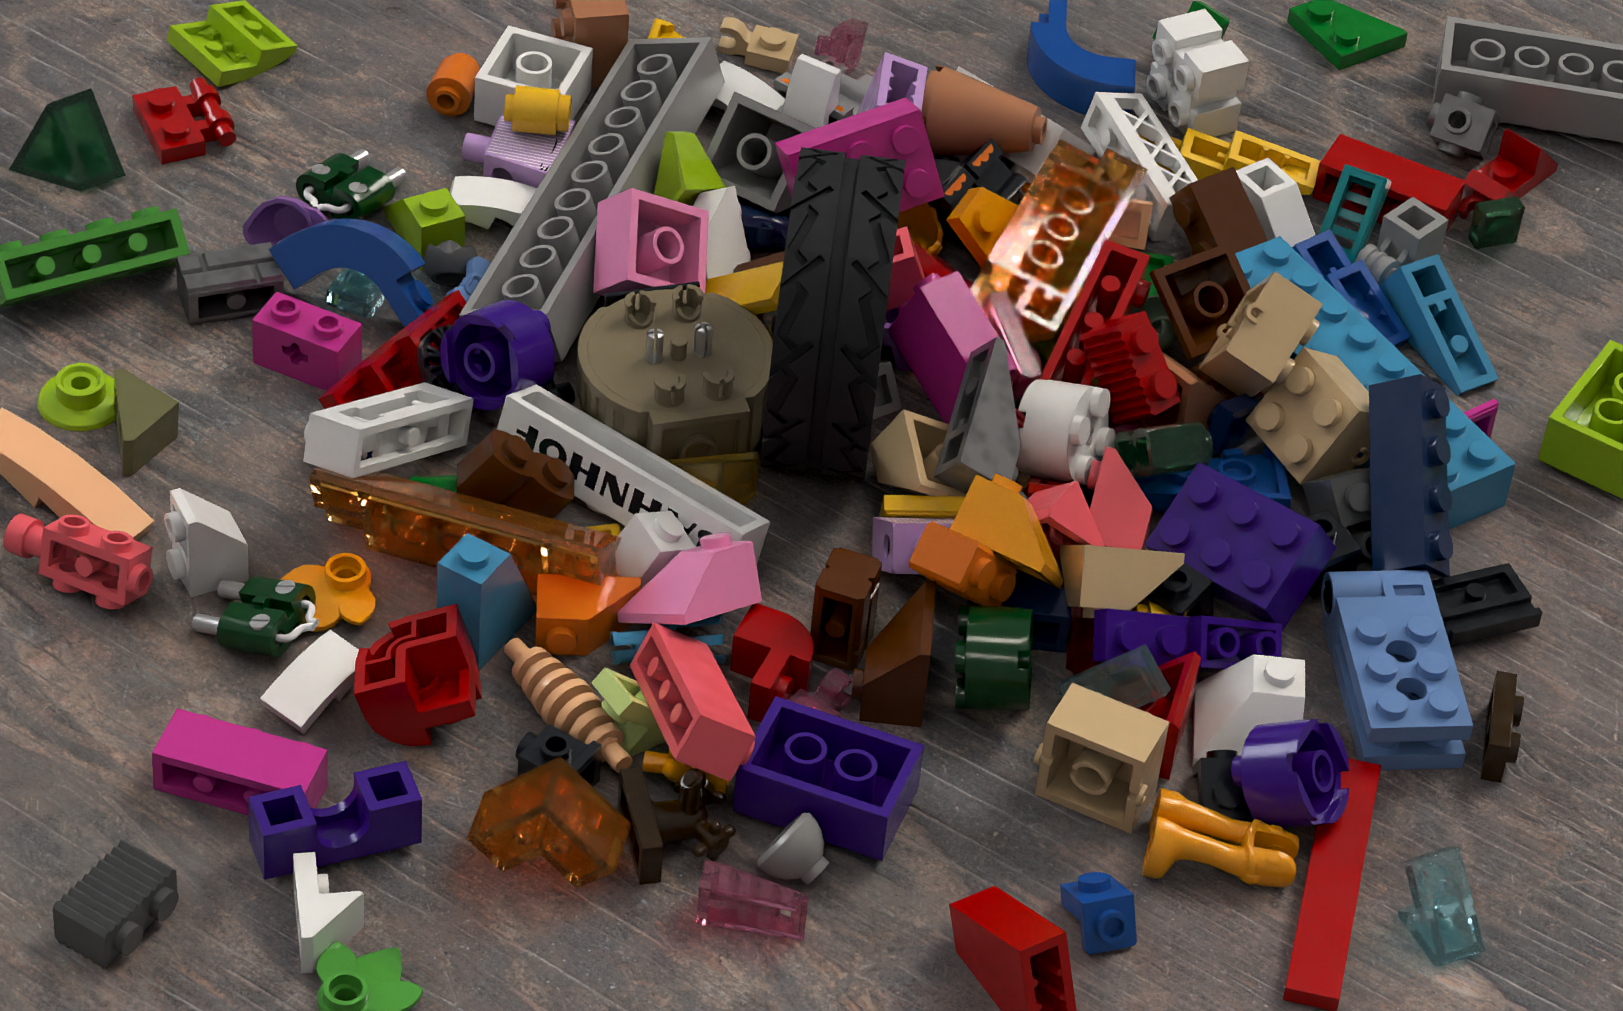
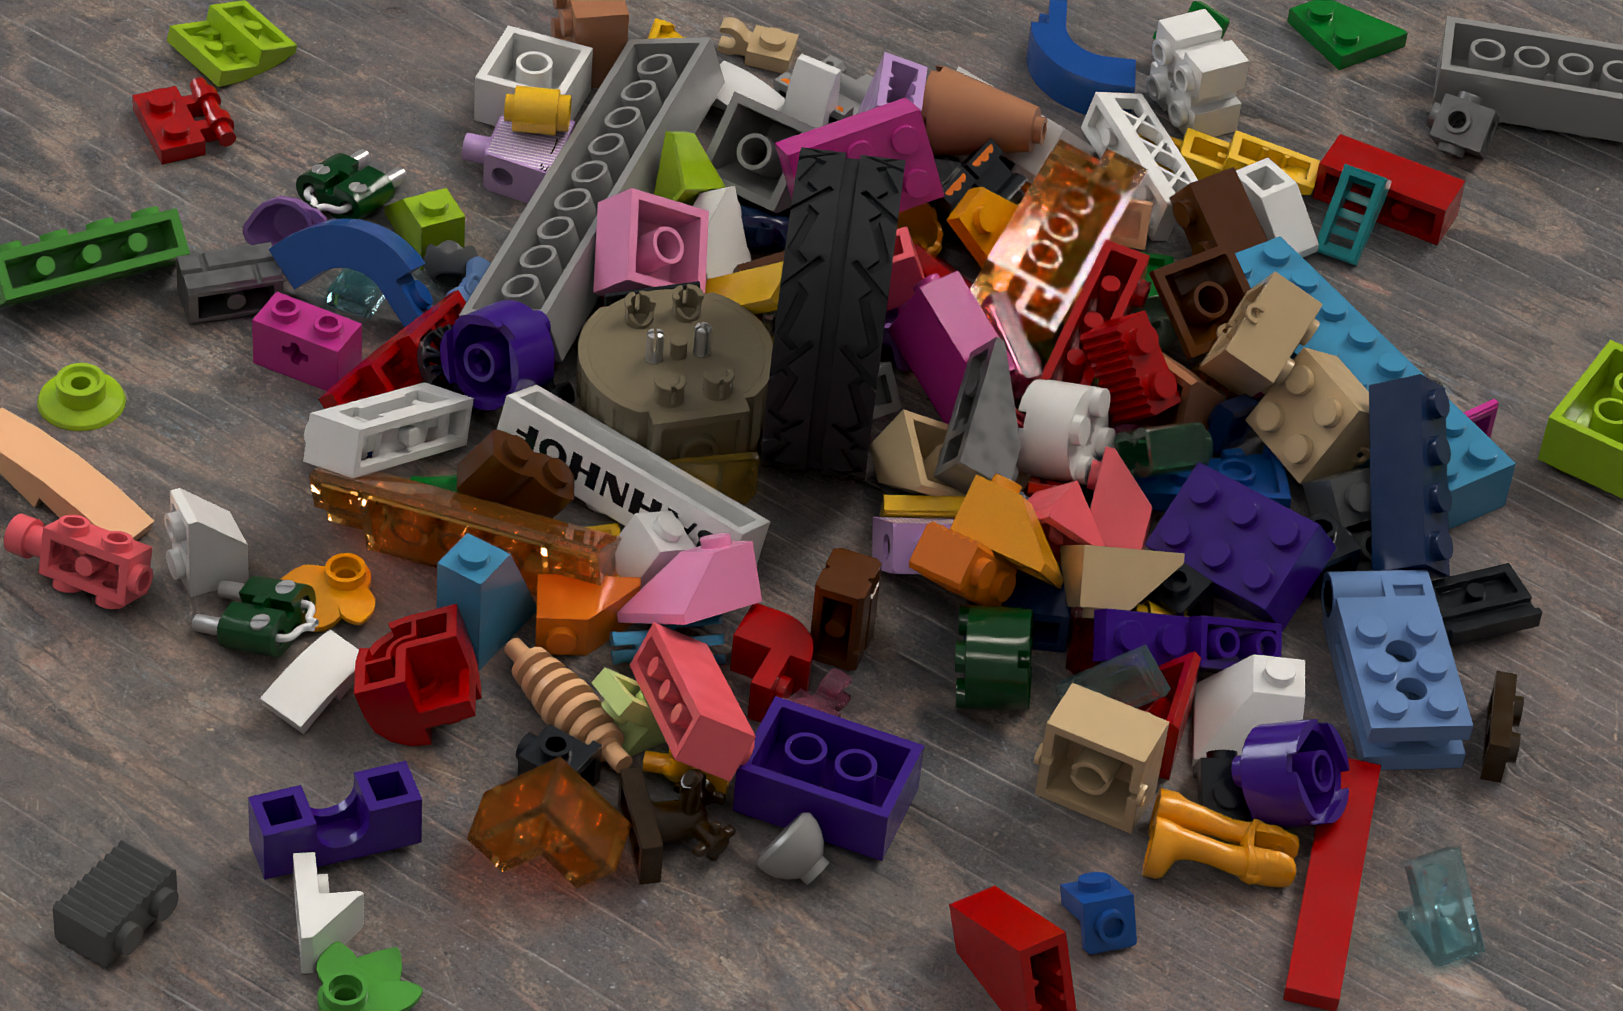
clear green slope [9,88,126,192] -> none
olive slope [114,369,179,476] -> none
dark pink brick [152,708,328,815] -> none
orange brick [426,53,480,116] -> none
white slope [450,176,537,230] -> none
clear pink slope [696,860,809,940] -> none
clear pink plate [813,18,869,70] -> none
reddish brown slope [851,580,936,727] -> none
blue slope [1292,229,1411,348] -> none
light grey brick [1355,197,1449,285] -> none
dark azure slope [1379,254,1499,396] -> none
red tile [1458,168,1516,231] -> none
clear green plate [1468,196,1525,249] -> none
red slope [1477,128,1558,202] -> none

